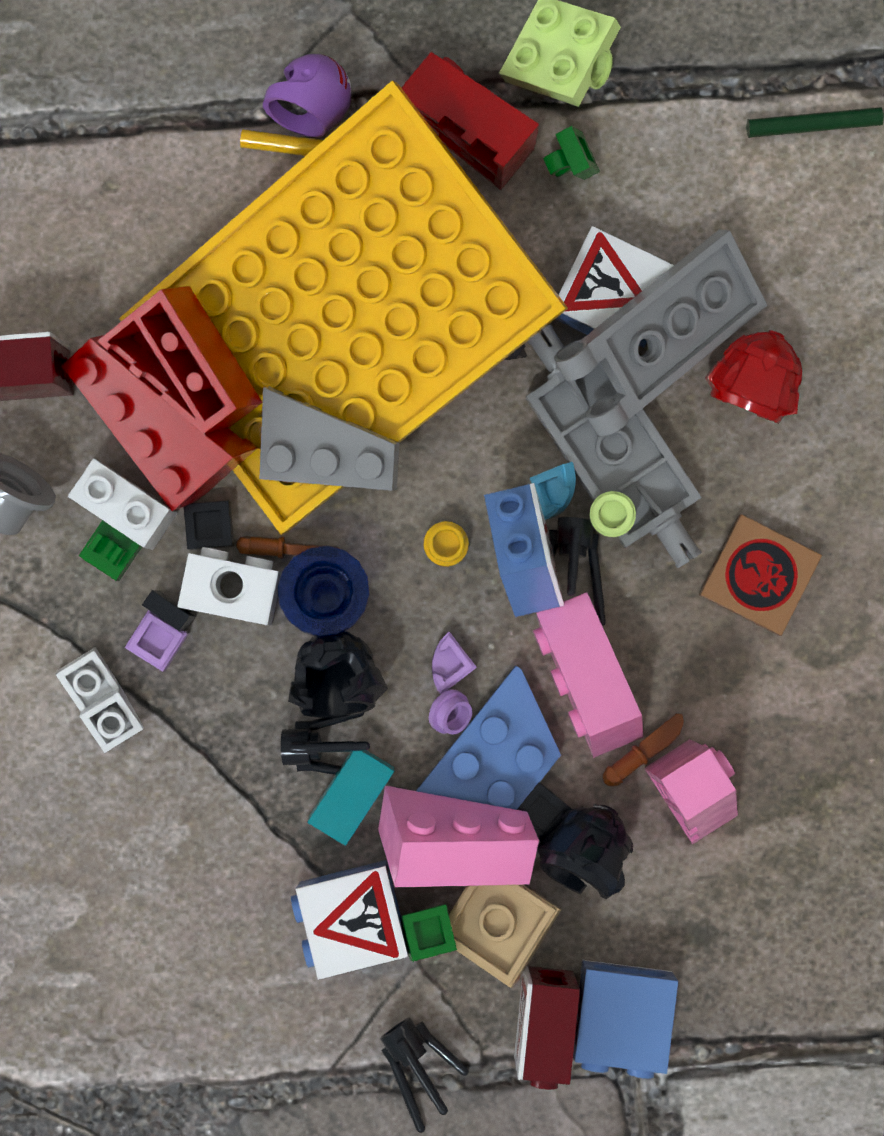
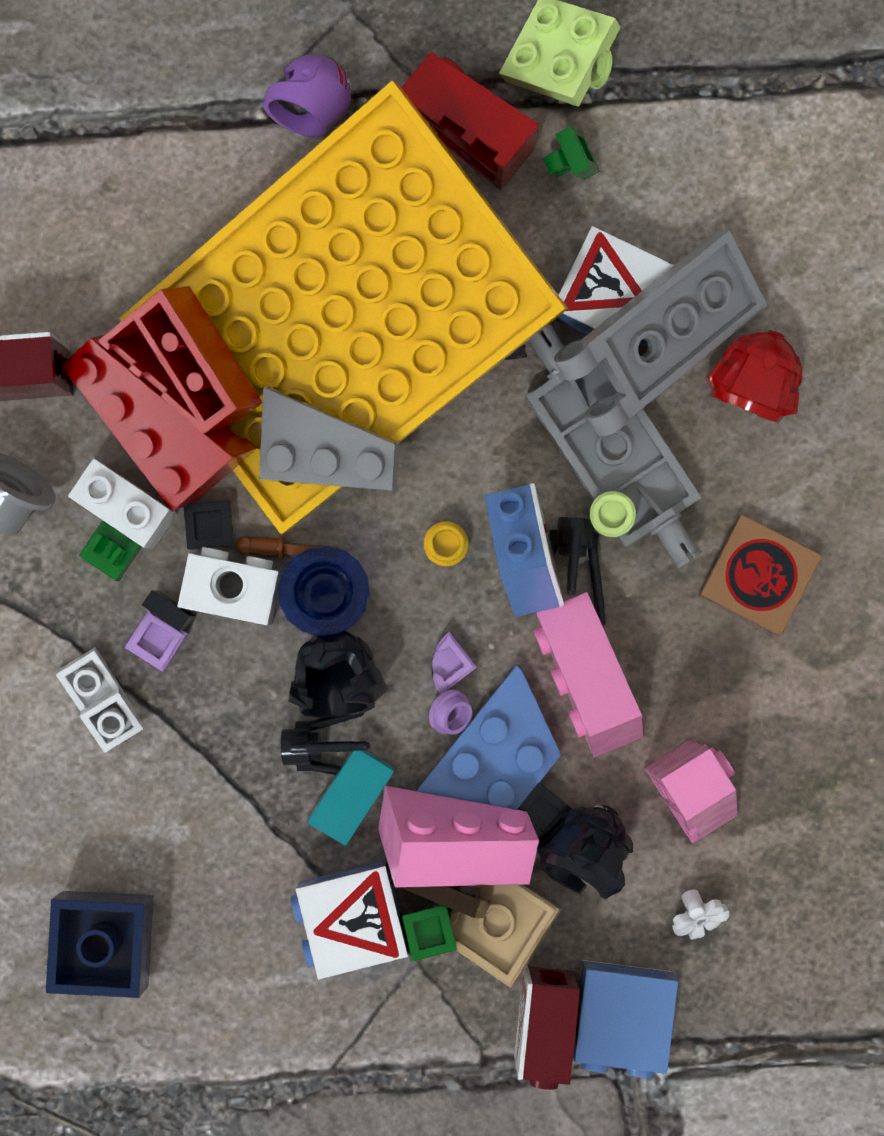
yellow bar [240,129,323,156] -> none
black plant [380,1017,469,1133] -> none
medium azure tile [530,462,576,520] -> none
dark orange piece [603,713,684,787] -> none
dark green bar [746,107,884,138] -> none
none -> dark blue brick [46,891,154,998]
none -> dark brown plate [390,879,491,918]
none -> white plant [672,889,729,939]

